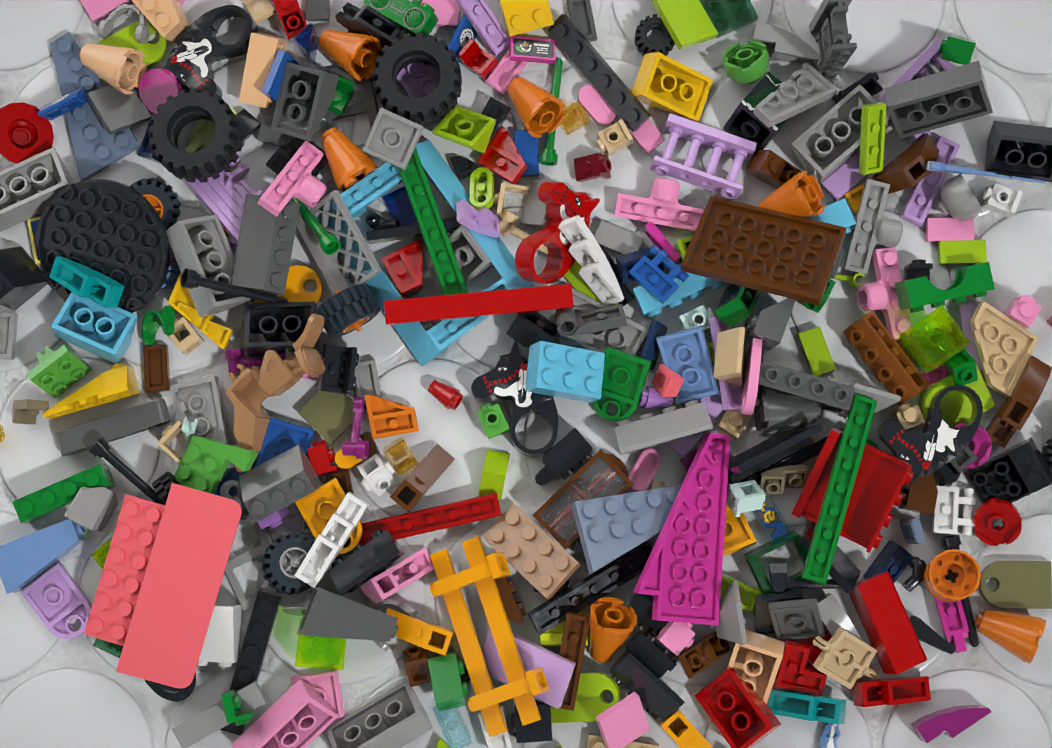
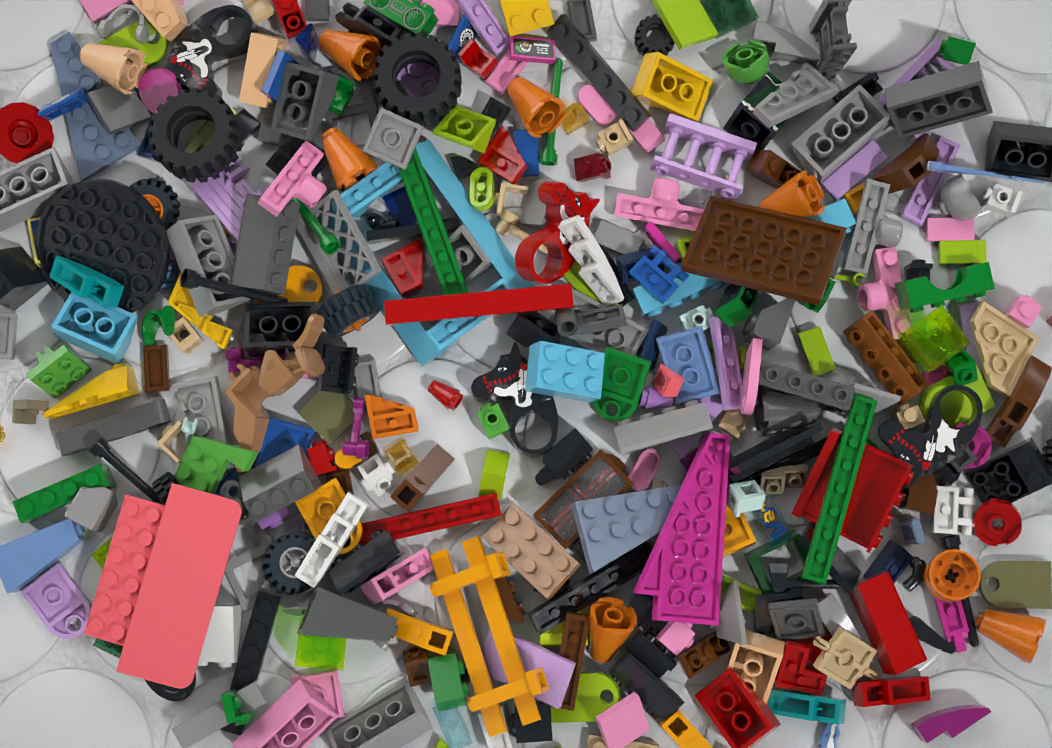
lavender slope [456,199,500,238] -> none
tan slope [713,327,747,386] -> none
lime tile [859,102,887,175] -> none

